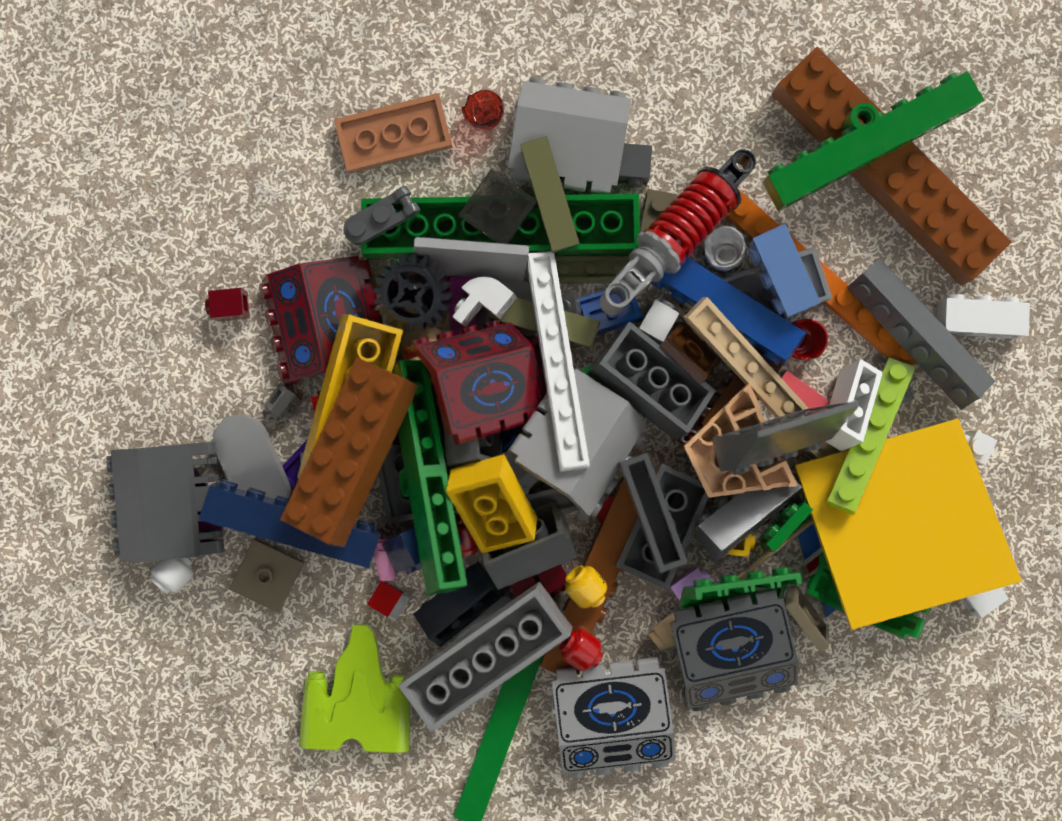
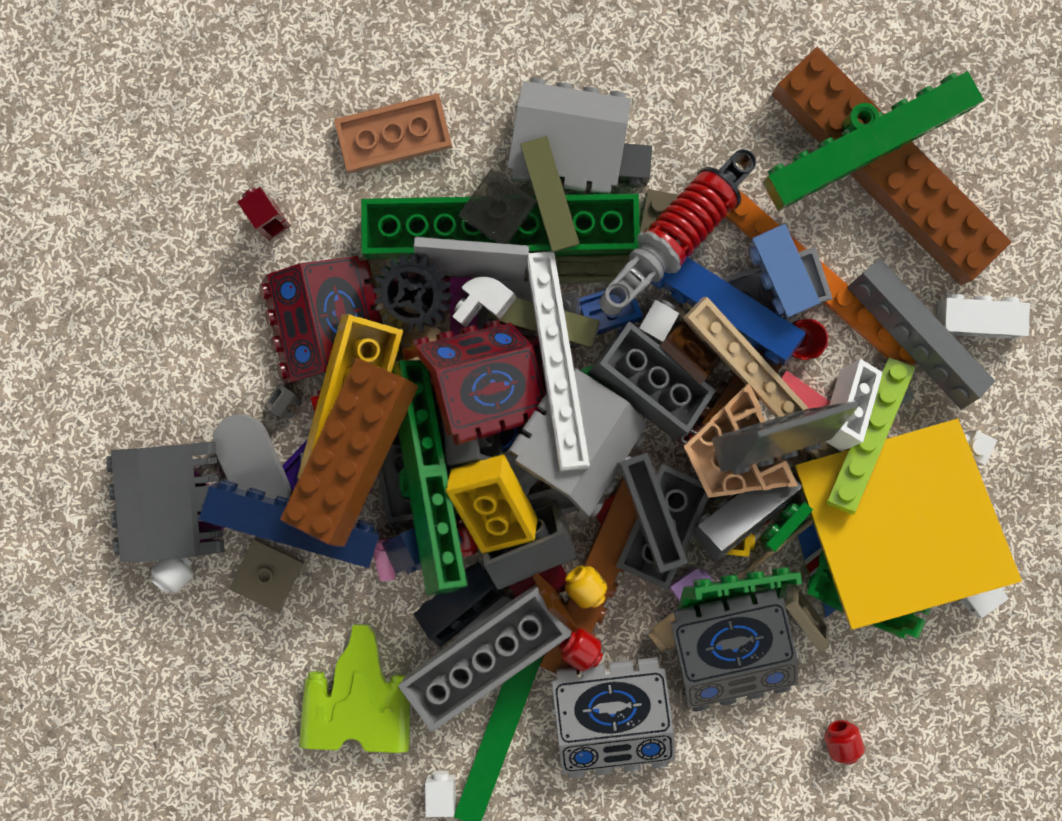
dark red brick [205,288,250,322] -> none
dark grey plate [343,186,421,245] -> none
red piece [367,581,410,621] -> none
clear red hair [461,90,505,131] -> none
white hair [704,226,746,271] -> none
none -> dark red piece [237,186,291,241]
none -> white brick [425,771,456,817]
none -> reddish brown piece [533,573,577,632]
none -> red head [824,720,865,765]

